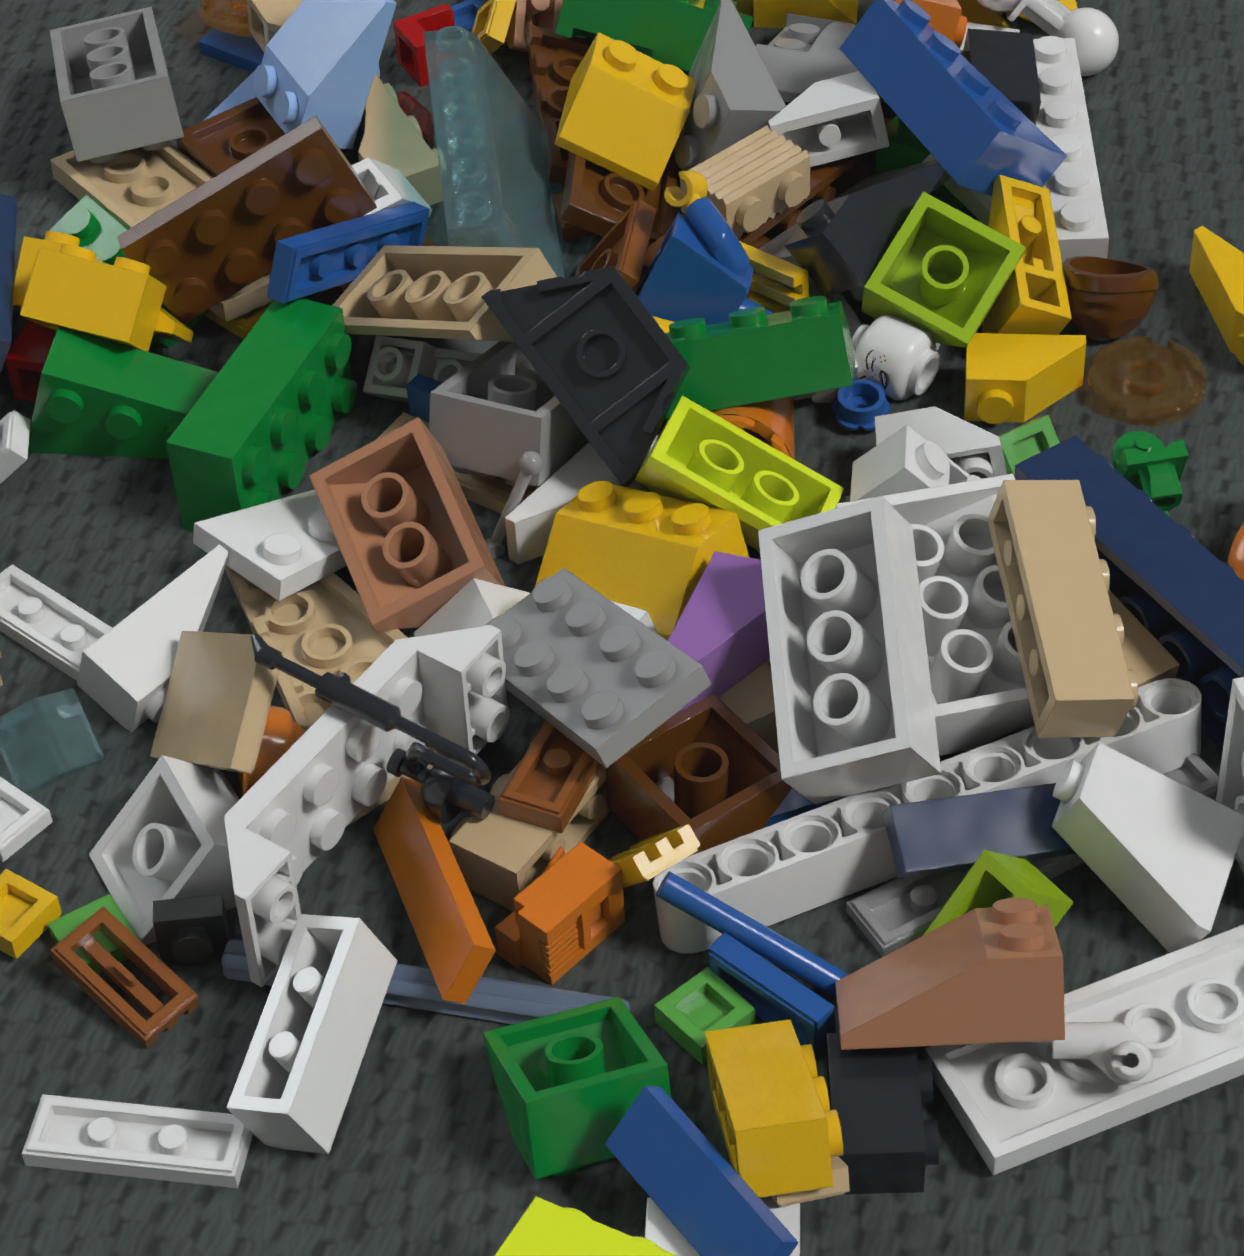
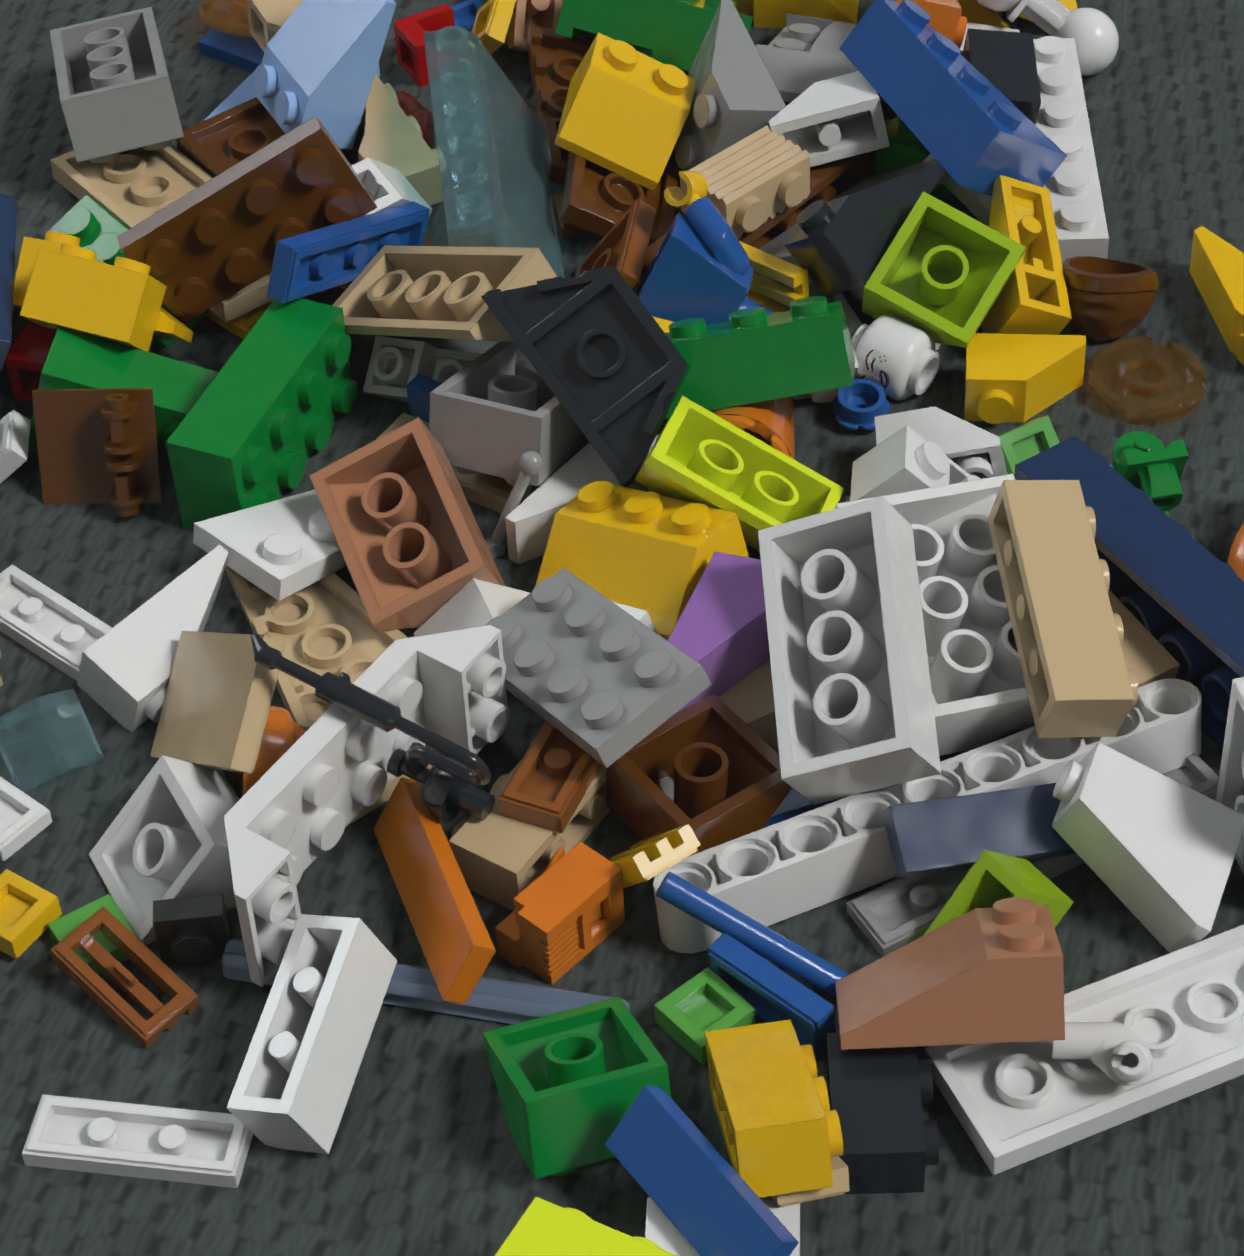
none -> reddish brown hinge [32,388,163,517]

